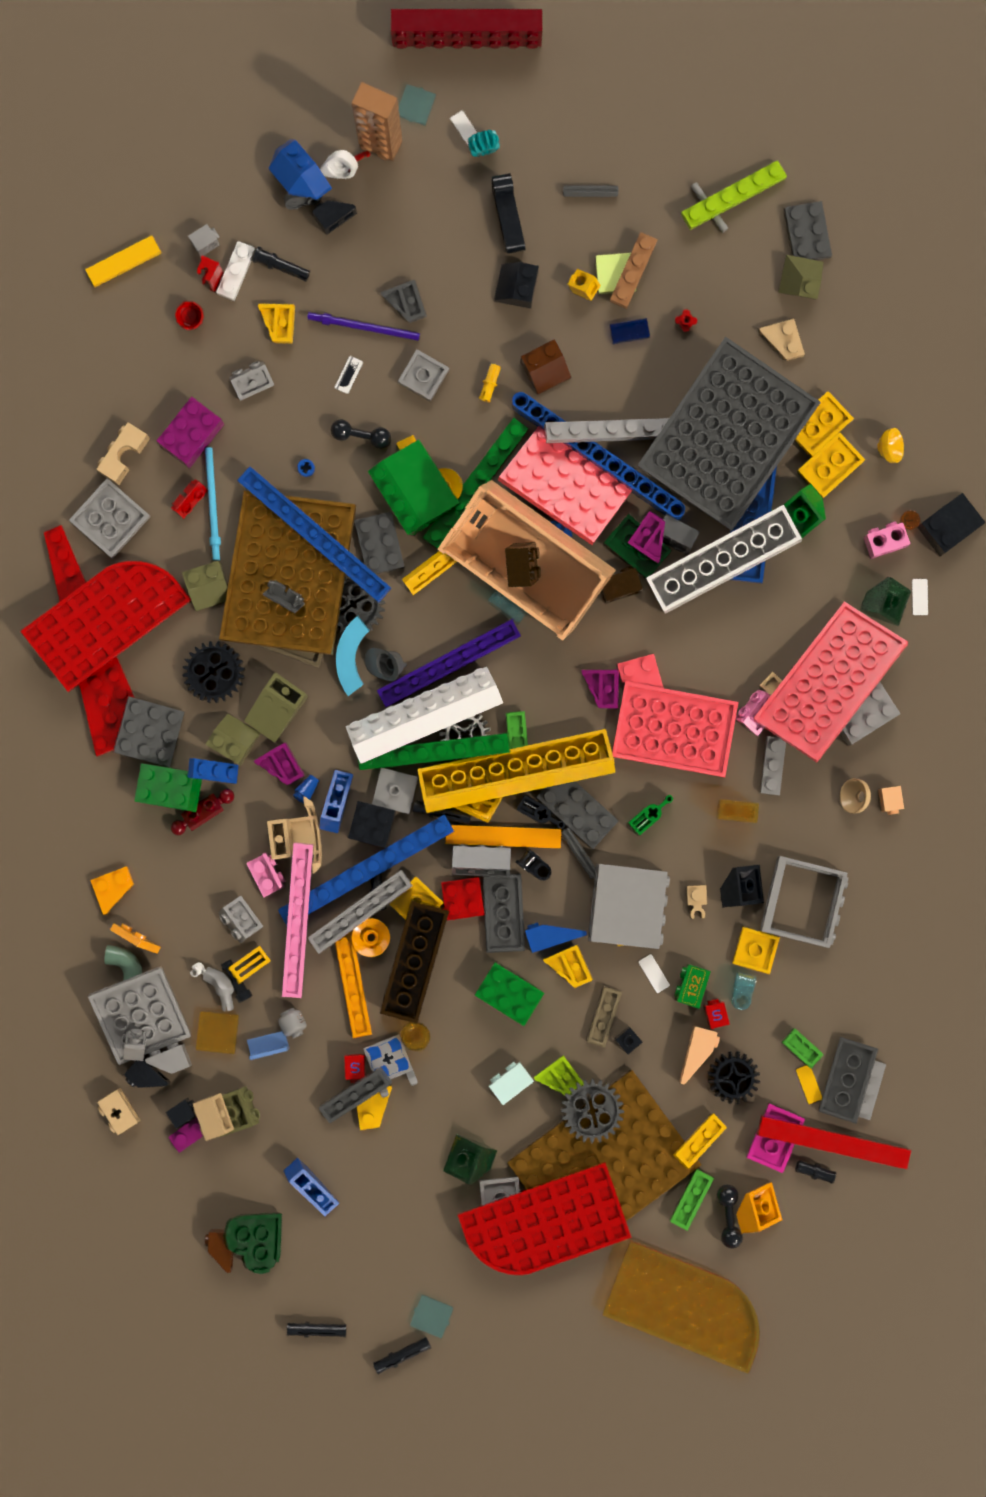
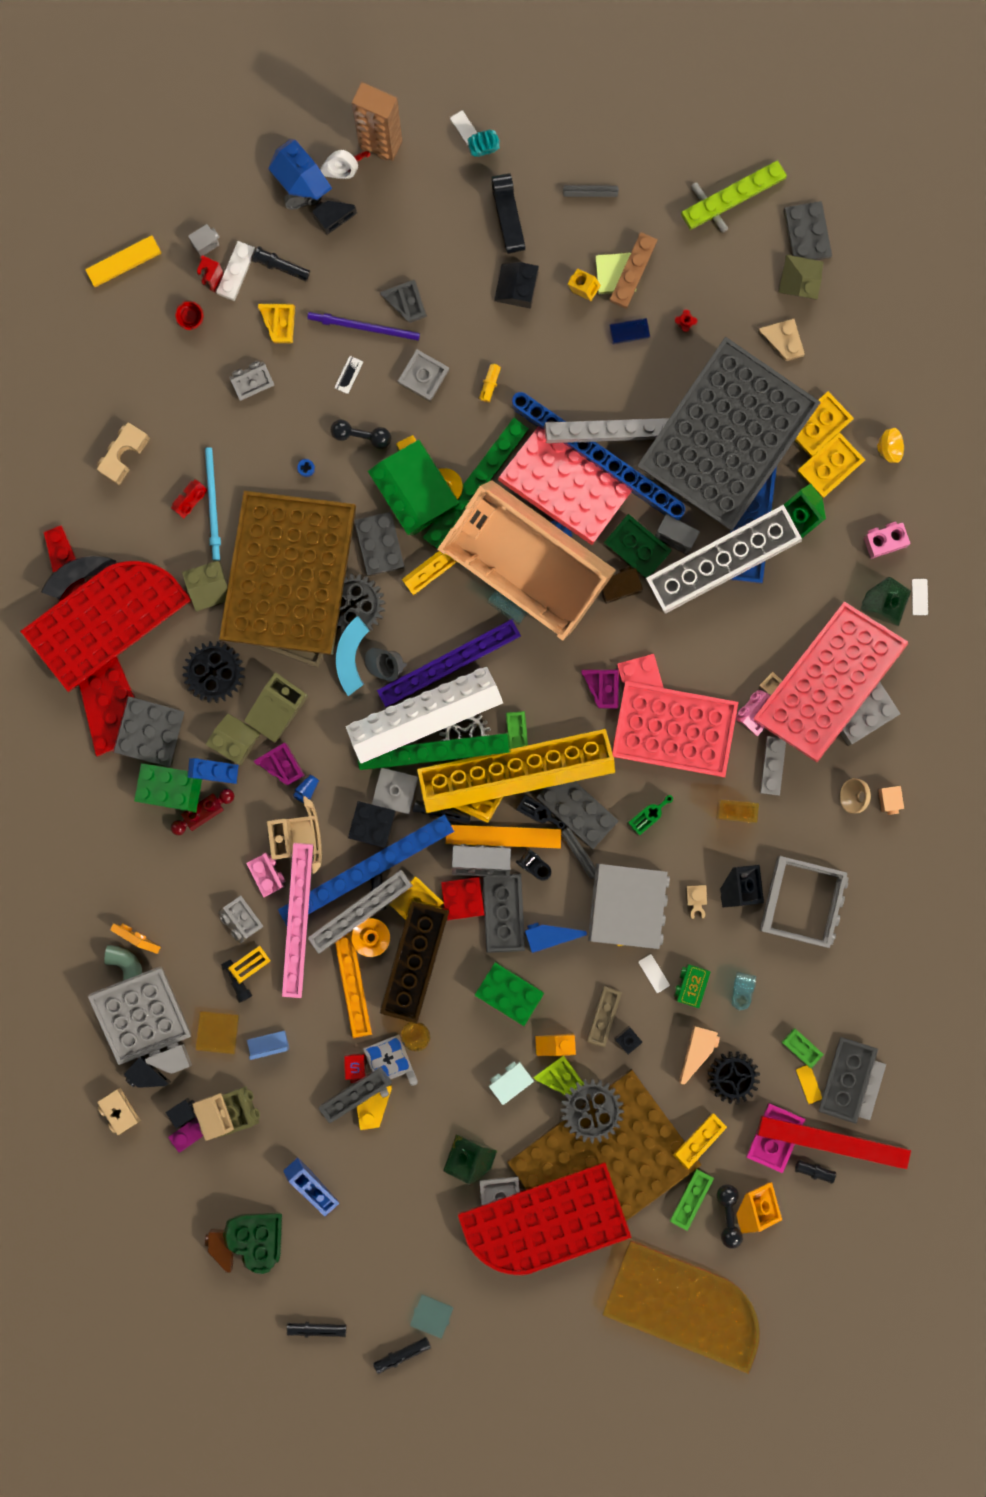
light grey plate [69,478,151,559] -> none
light orange wing [90,866,134,915] -> none
light grey slope [124,1029,147,1061] -> none
magenta brick [157,396,224,469] -> none
light grey arm [190,962,234,1011] -> none
blue plate [237,466,392,603] -> none
dark grey hinge [263,580,305,613] -> none
light grey head [278,1008,307,1038] -> none
blue slope [320,770,353,833] -> none
dark red brick [391,9,542,49] -> none
clear light blue piece [399,84,436,125] -> none
dark brown brick [505,542,541,587] -> none
reddish brown slope [520,339,571,395] -> none
yellow wing [543,944,593,988] -> none
magenta wing [628,510,665,563] -> none
red brick [703,998,730,1029] -> none
yellow tile [732,927,780,975] -> none
clear orange tile [900,510,920,530] -> none
black slope [917,493,986,557] -> none
none -> black tile [41,556,117,599]
none -> light orange slope [535,1034,576,1056]

